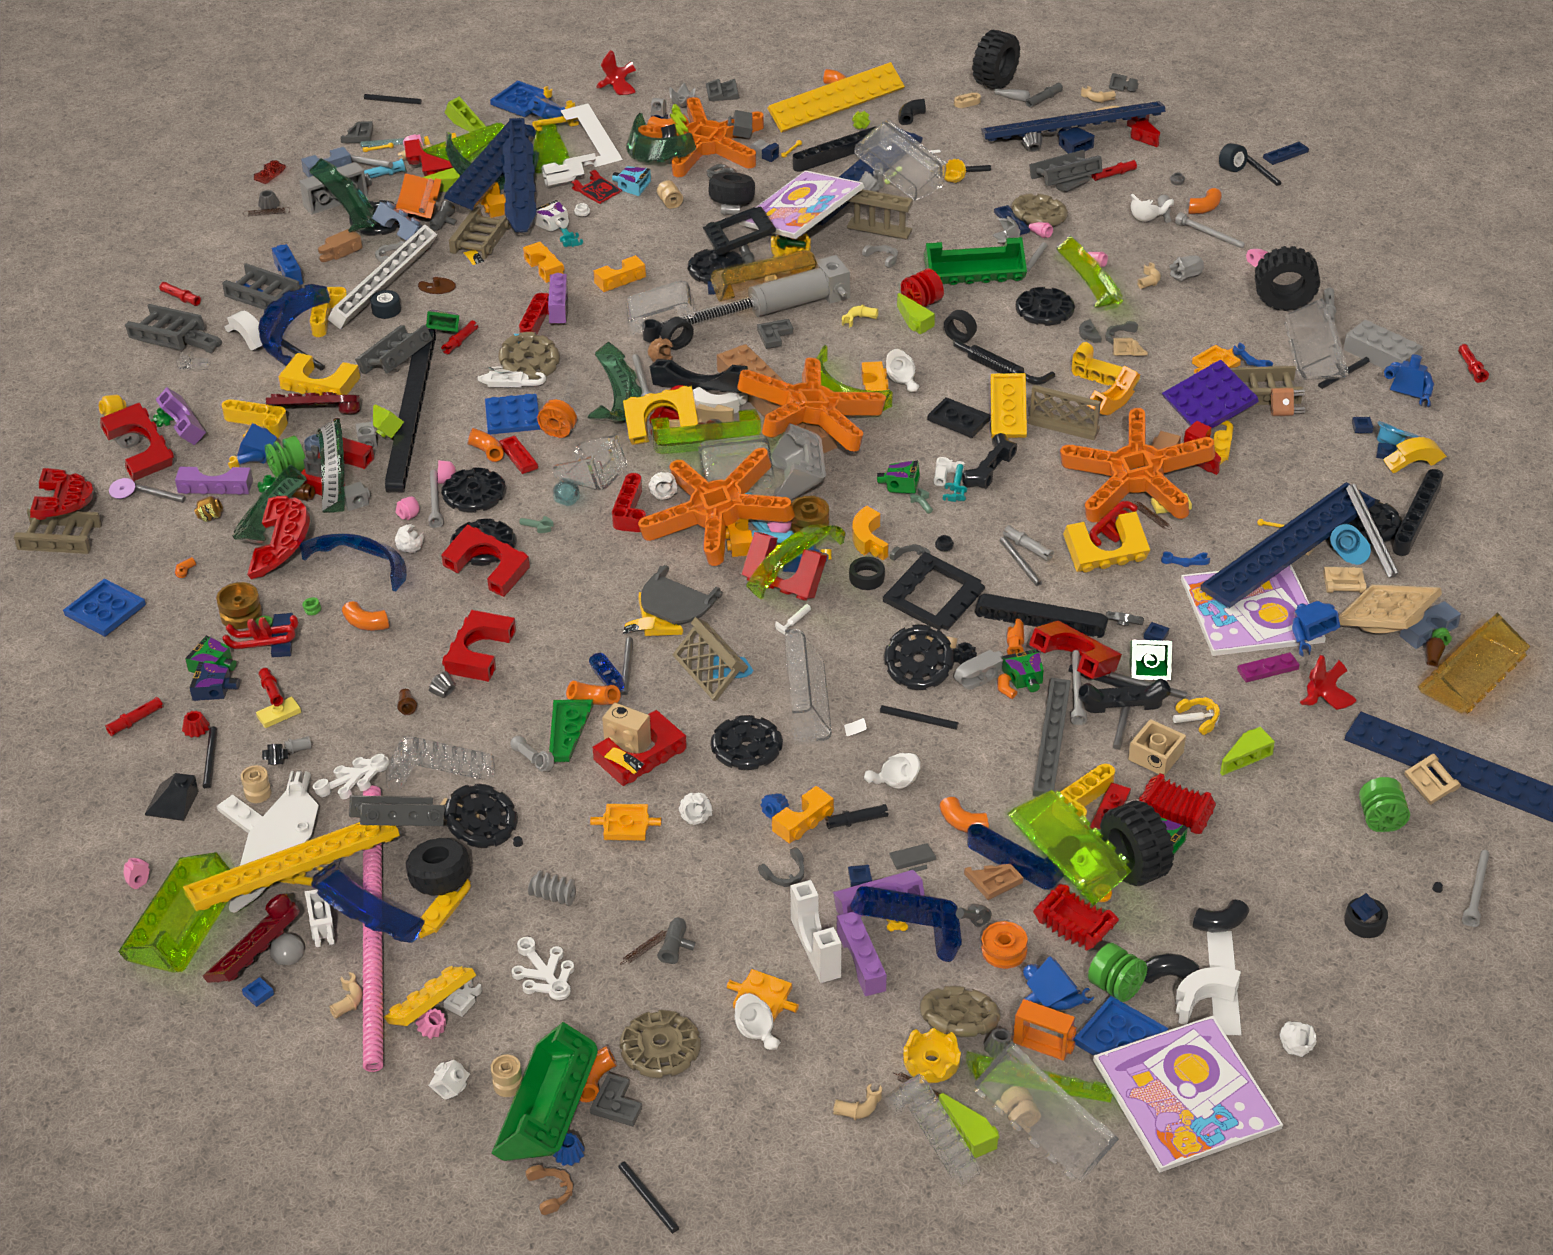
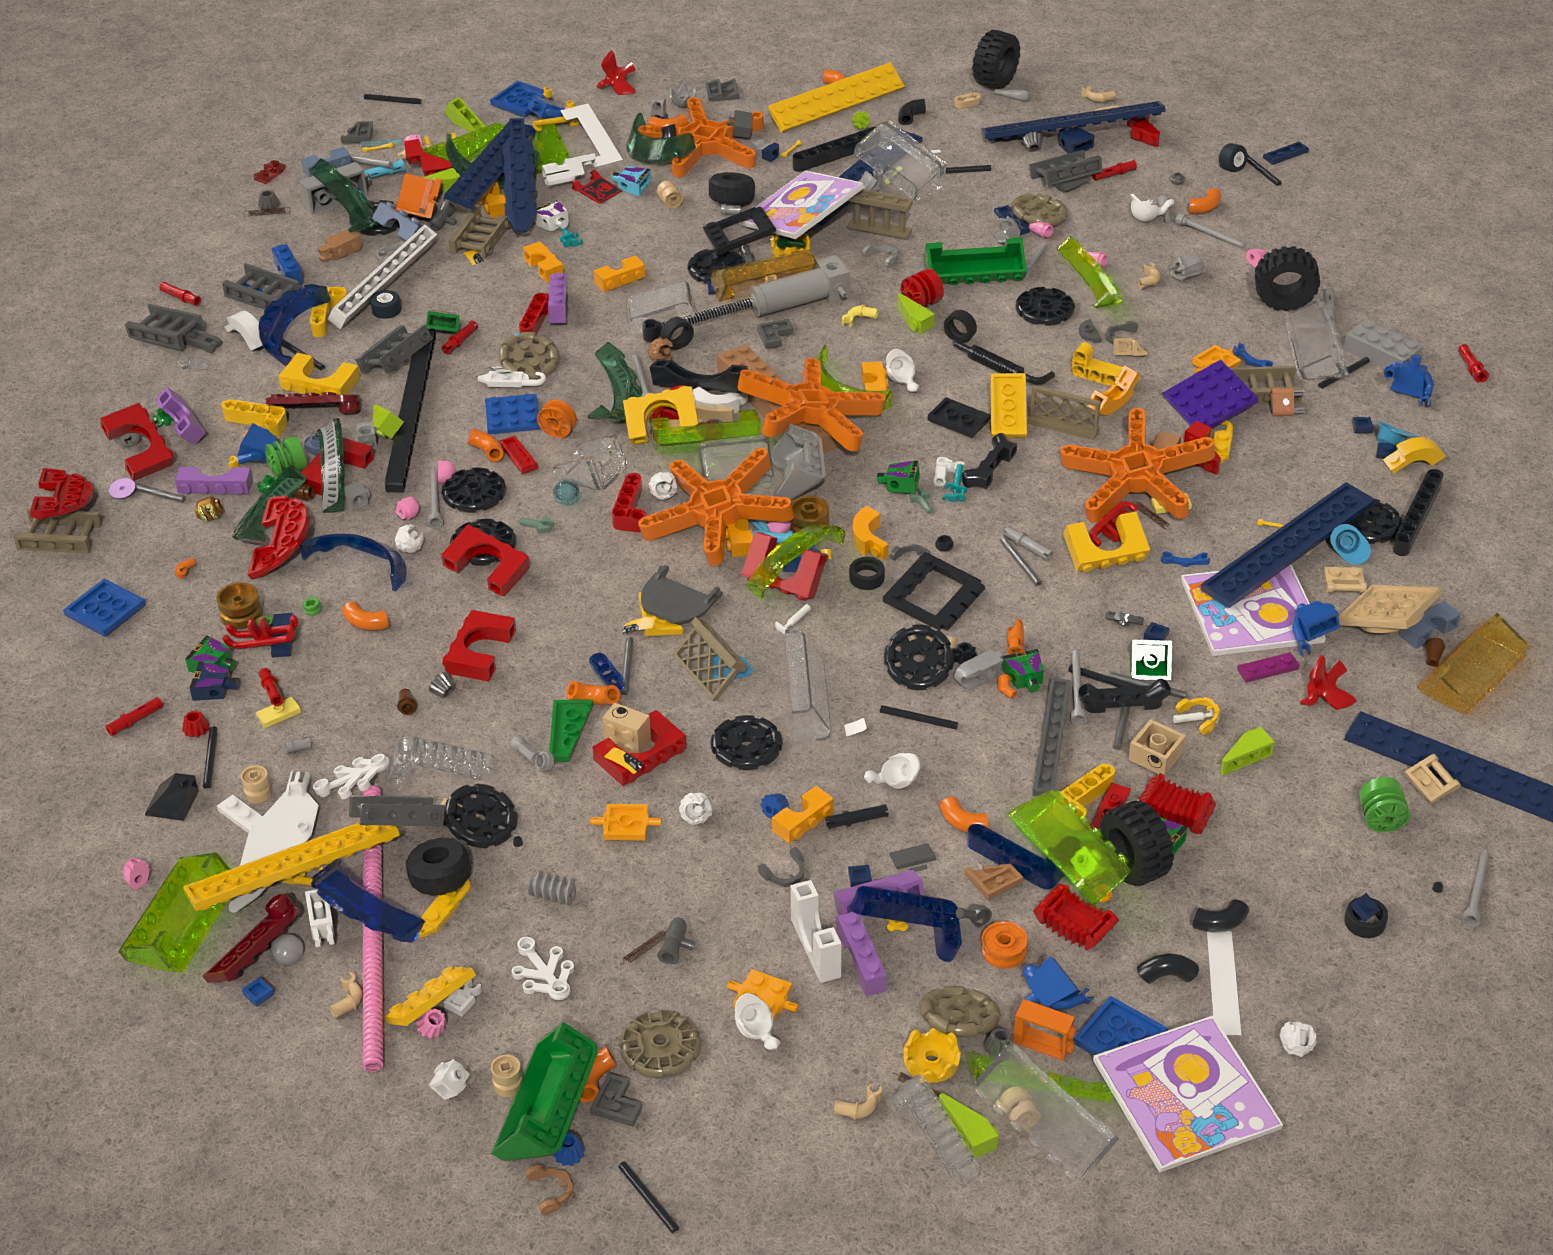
yellow head [99,394,126,416] -> none
black gear [262,744,288,765] -> none
dark grey plate [303,445,325,478] -> none
reddish brown piece [418,277,456,294] -> none
white plate [574,203,590,216] -> none
lime piece [670,104,688,142] -> none
dark grey piece [706,164,737,178] -> none
yellow hair [941,159,966,183] -> none
black beam [975,594,1108,638] -> none
dark grey pin [1025,82,1063,108] -> none
red arch [1029,621,1122,679] -> none
bright green wheel [1088,943,1147,1002] -> none
dark grey plate [1109,73,1139,92] -> none
white arch [1176,967,1241,1025] -> none
axle [1346,484,1398,578] -> none
bright green bush [1432,628,1452,645] -> none

